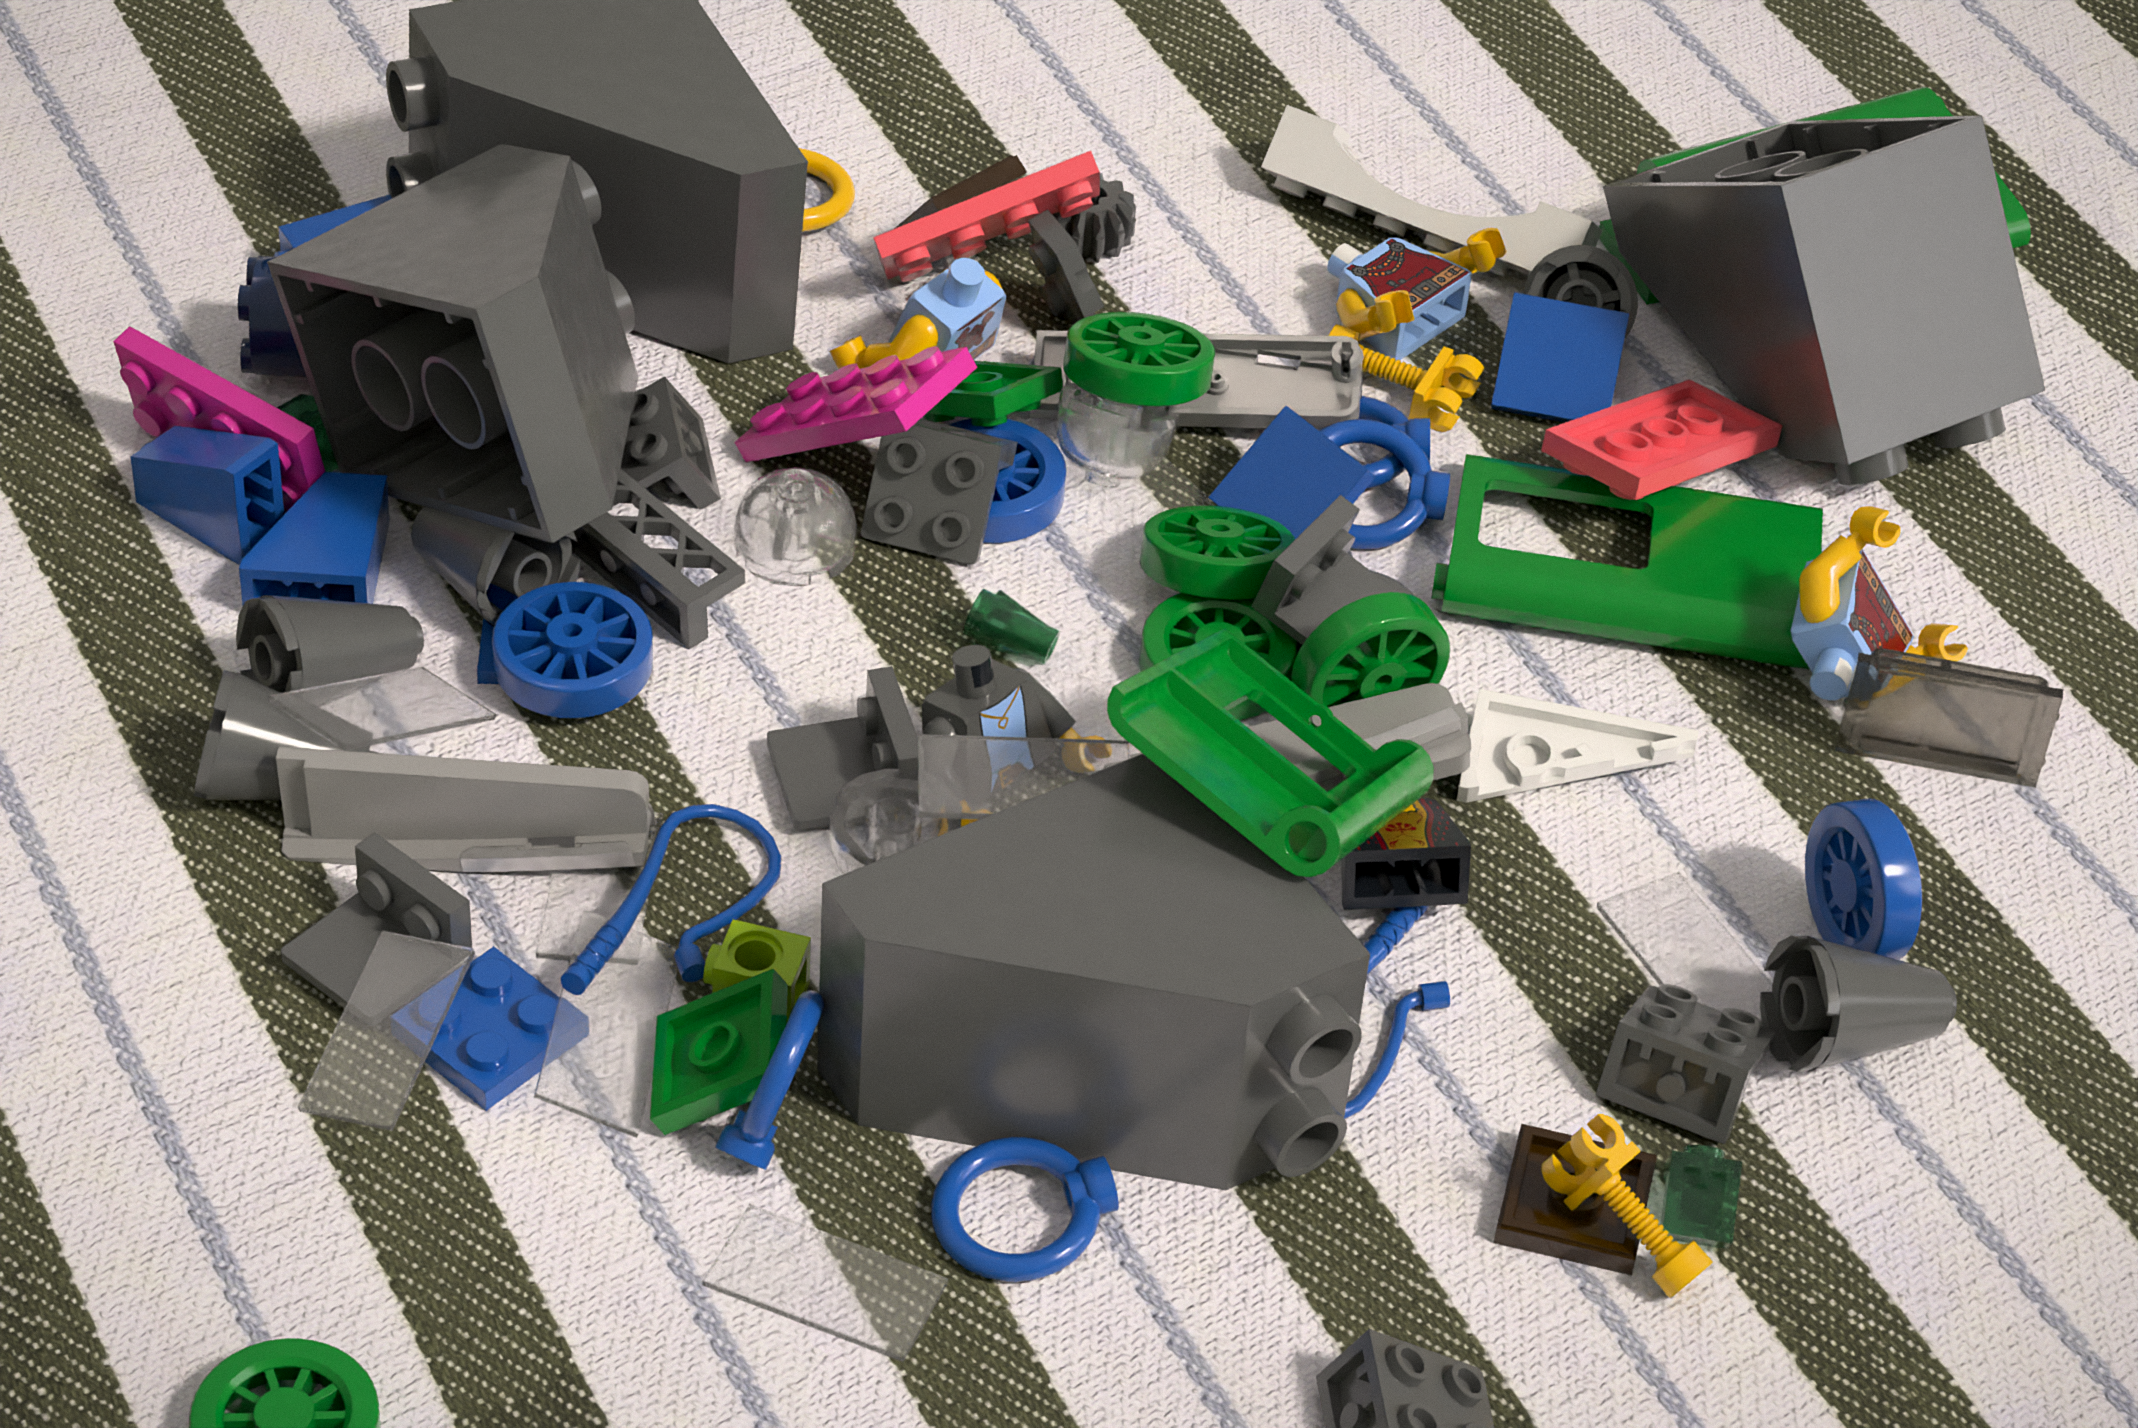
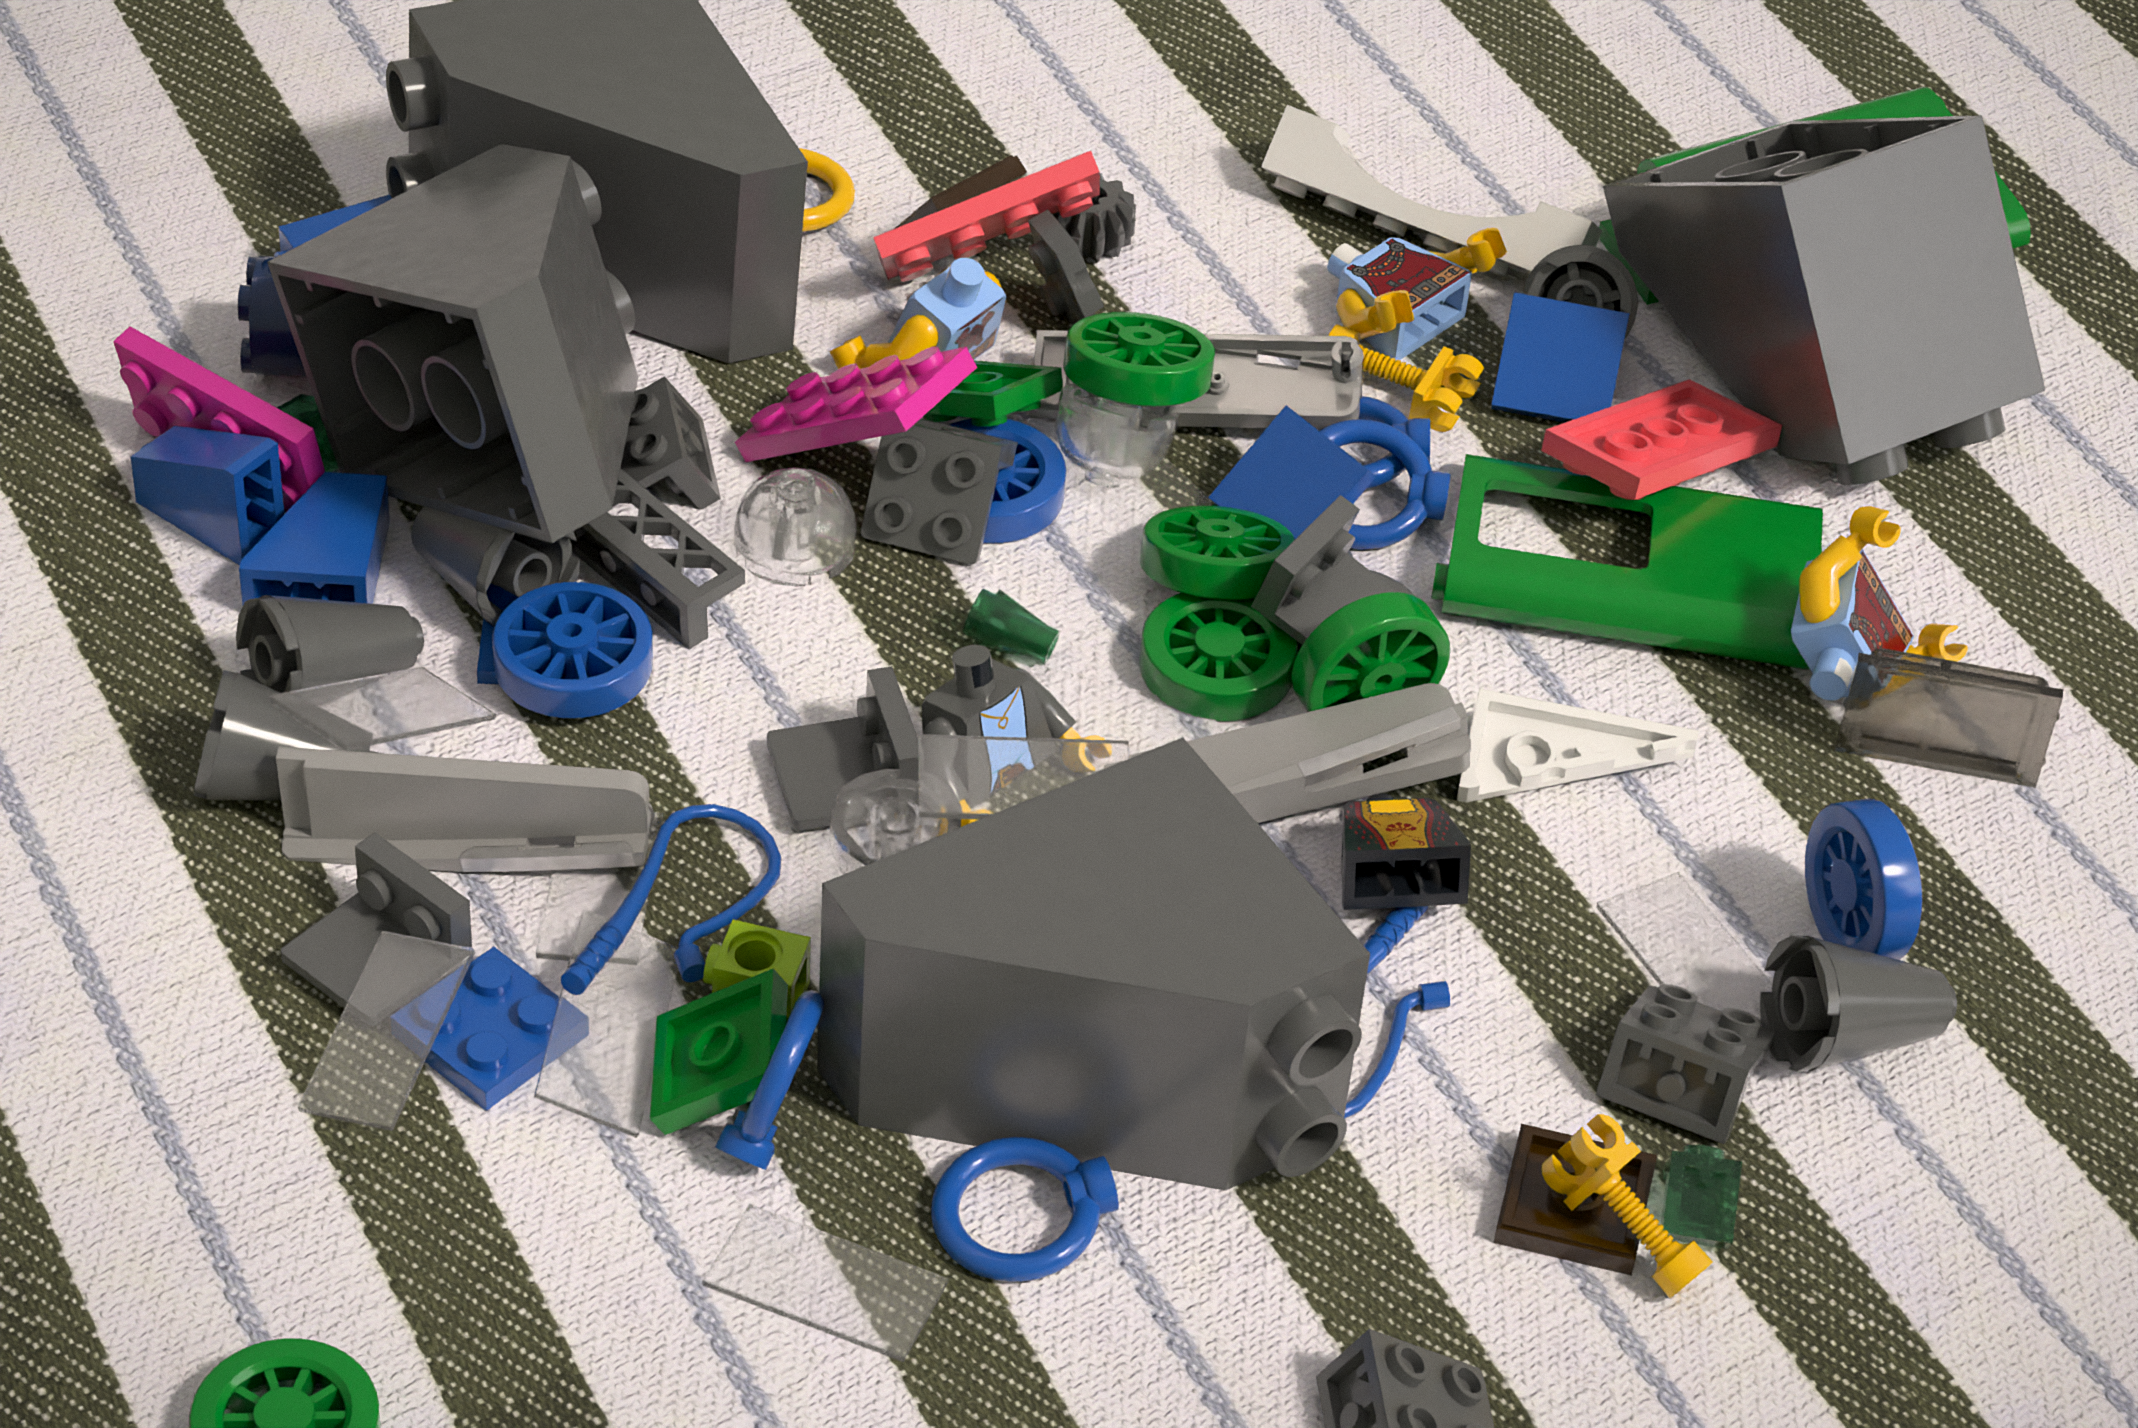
green piece [1107,628,1434,877] -> none

